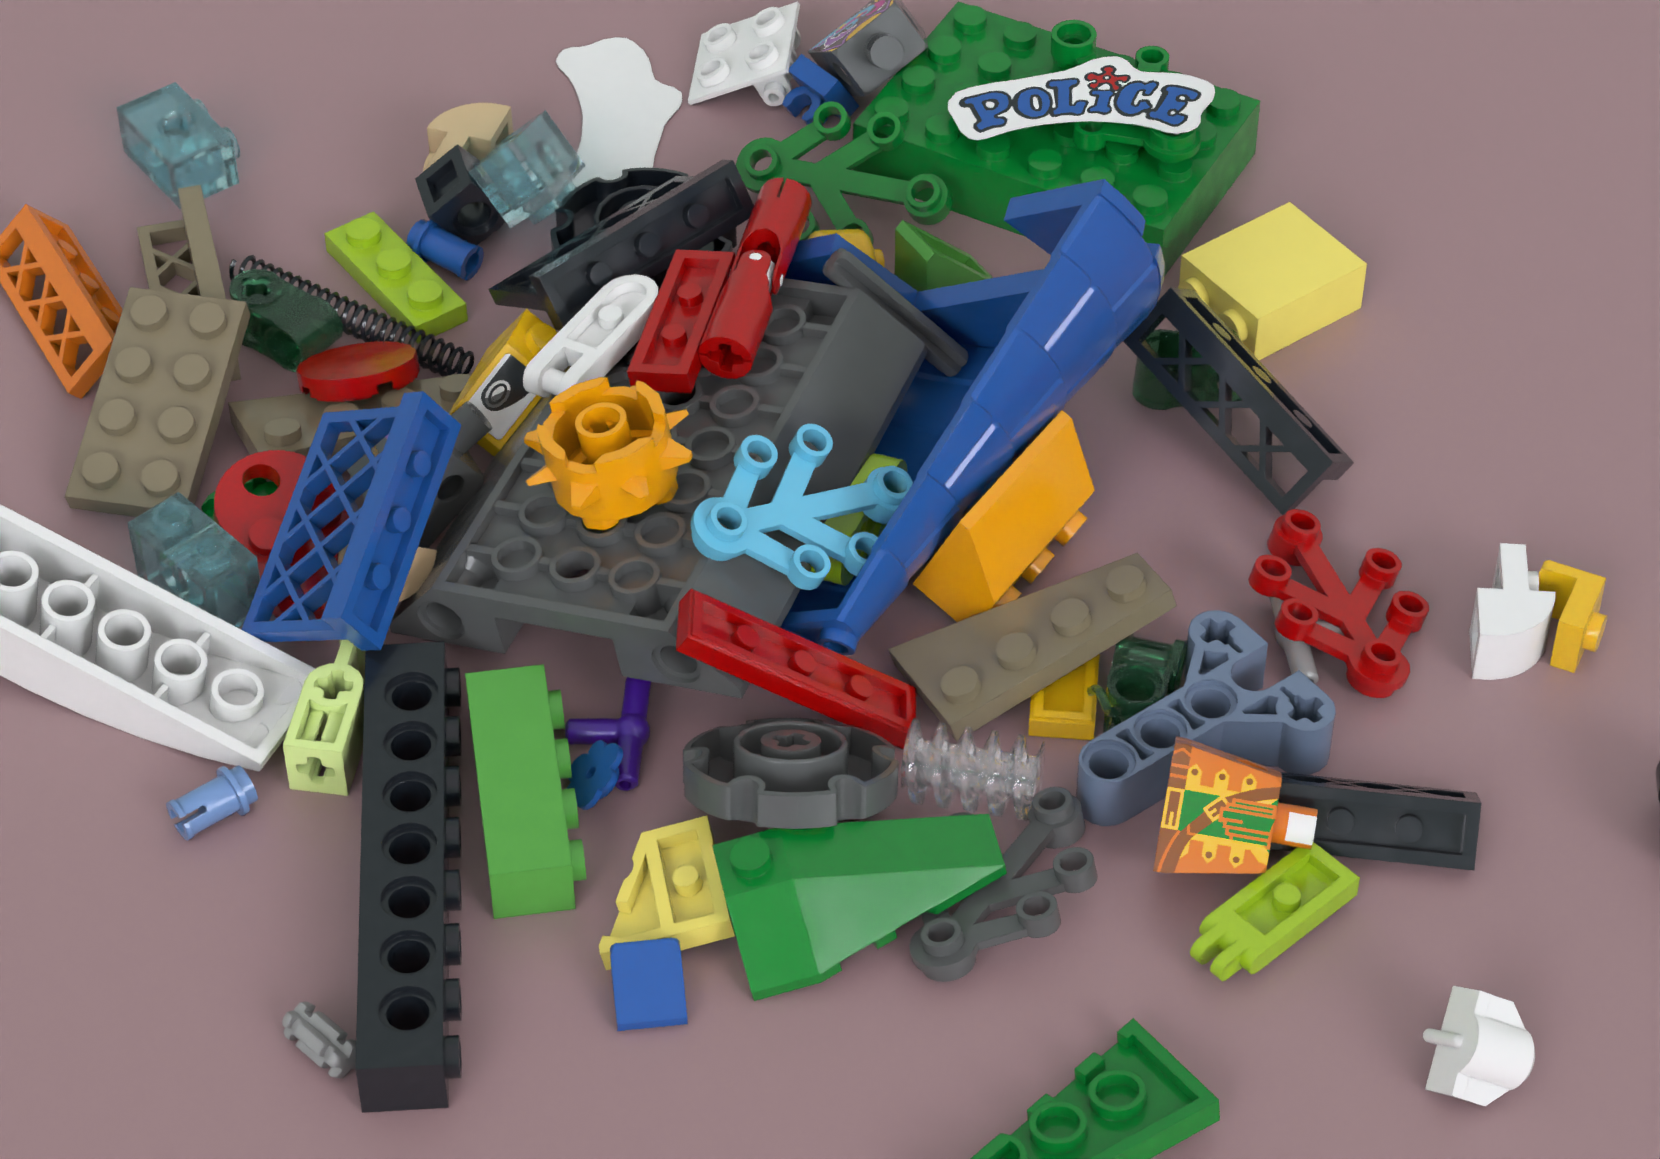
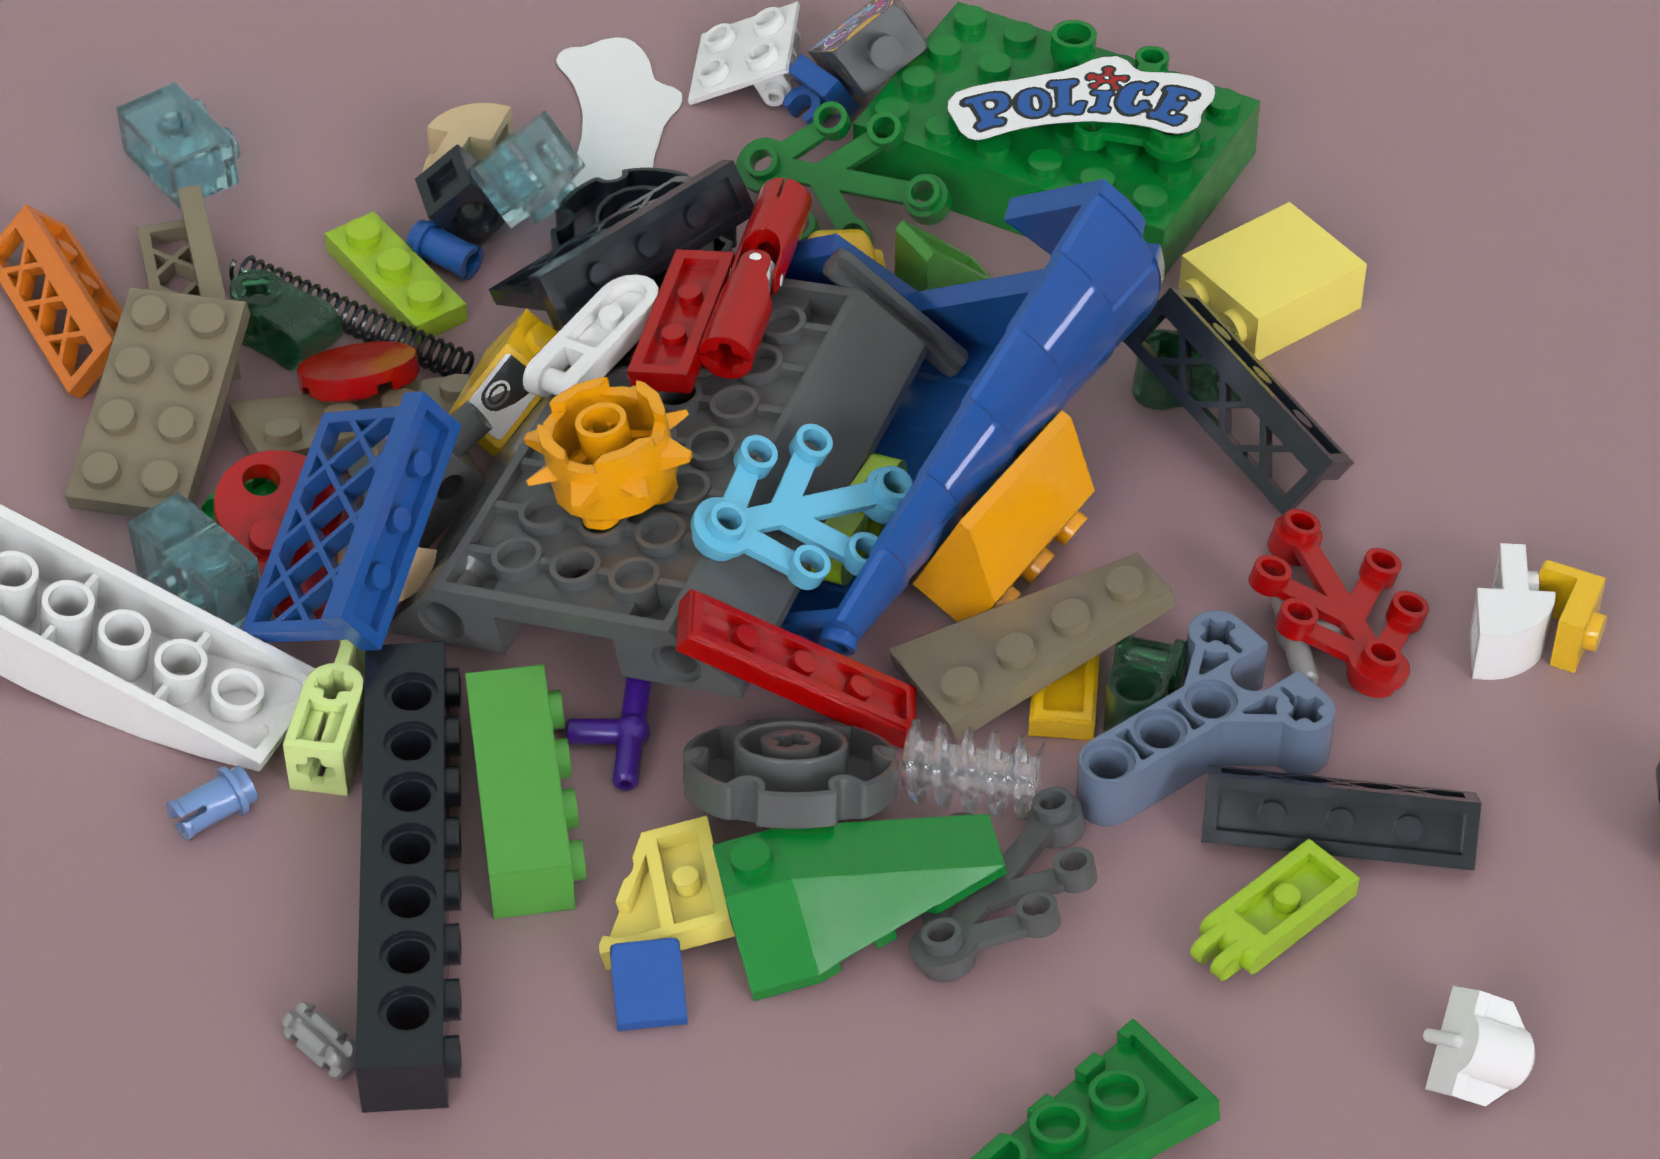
blue plant [566,740,623,810] -> none
clear green piece [1087,684,1121,729] -> none
torso [1153,736,1318,874] -> none

